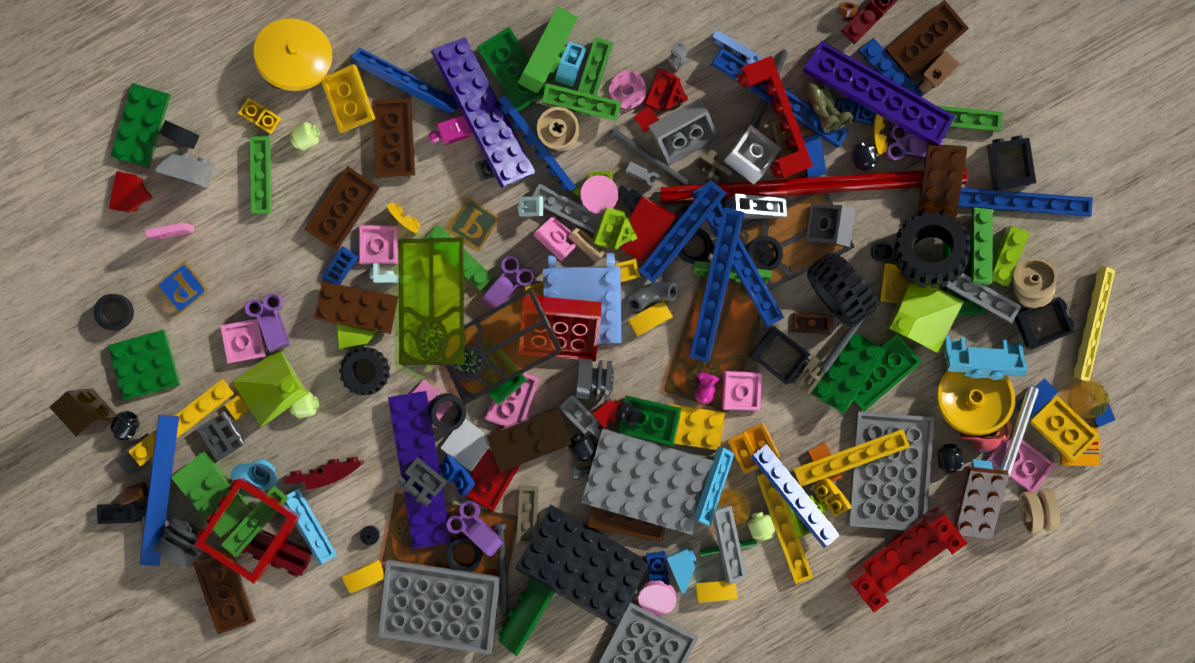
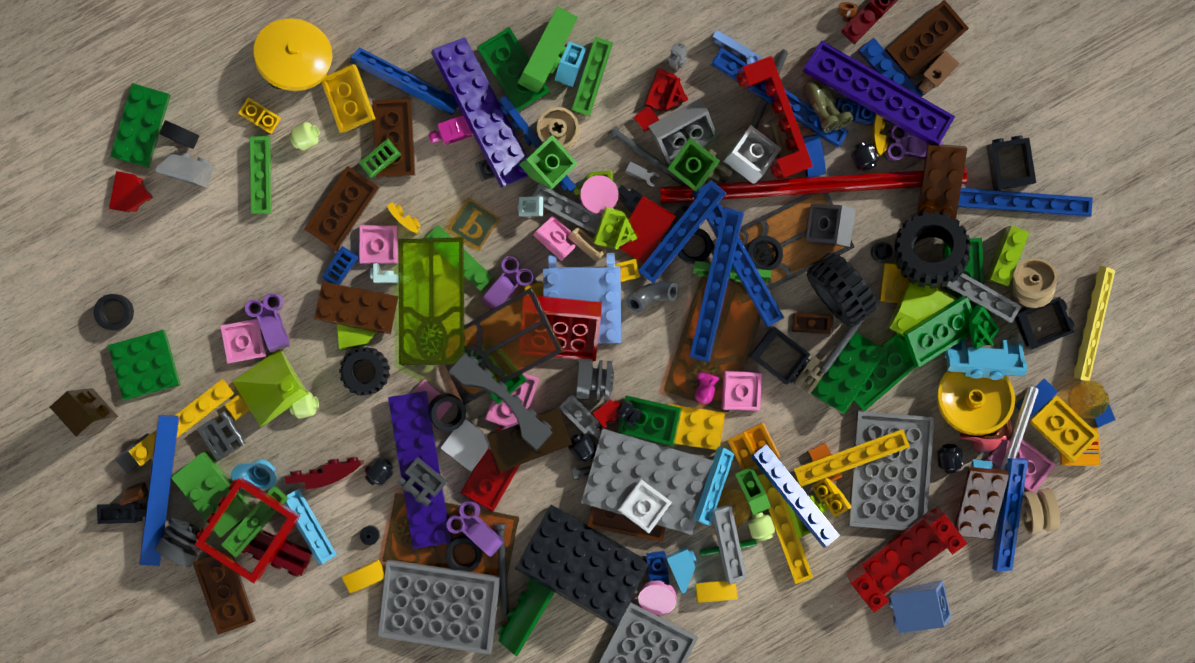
black head [110,411,140,440] -> none
bright pink tile [145,222,195,240] -> none
piece [155,261,209,315] -> none
blue slope [439,455,475,496] -> none
dark tan plate [516,486,539,545] -> none
bright green plate [542,83,621,122] -> none
bright pink tile [609,71,647,109] -> none
yellow slope [628,301,673,337] -> none
light grey slope [725,194,787,220] -> none
bright green plate [938,106,1003,132] -> none
bright green plate [971,207,993,285] -> none
none -> bright green slope [359,138,401,179]
none -> black head [365,457,393,486]
none -> dark grey arch [449,354,552,451]
none -> bright green slope [519,135,578,189]
none -> white tile [618,479,672,533]
none -> bright green slope [668,138,720,192]
none -> bright green slope [735,467,771,515]
none -> medium blue slope [889,580,951,633]
none -> green plate [903,296,973,367]
none -> green slope [969,304,1000,349]
none -> blue plate [992,458,1028,571]

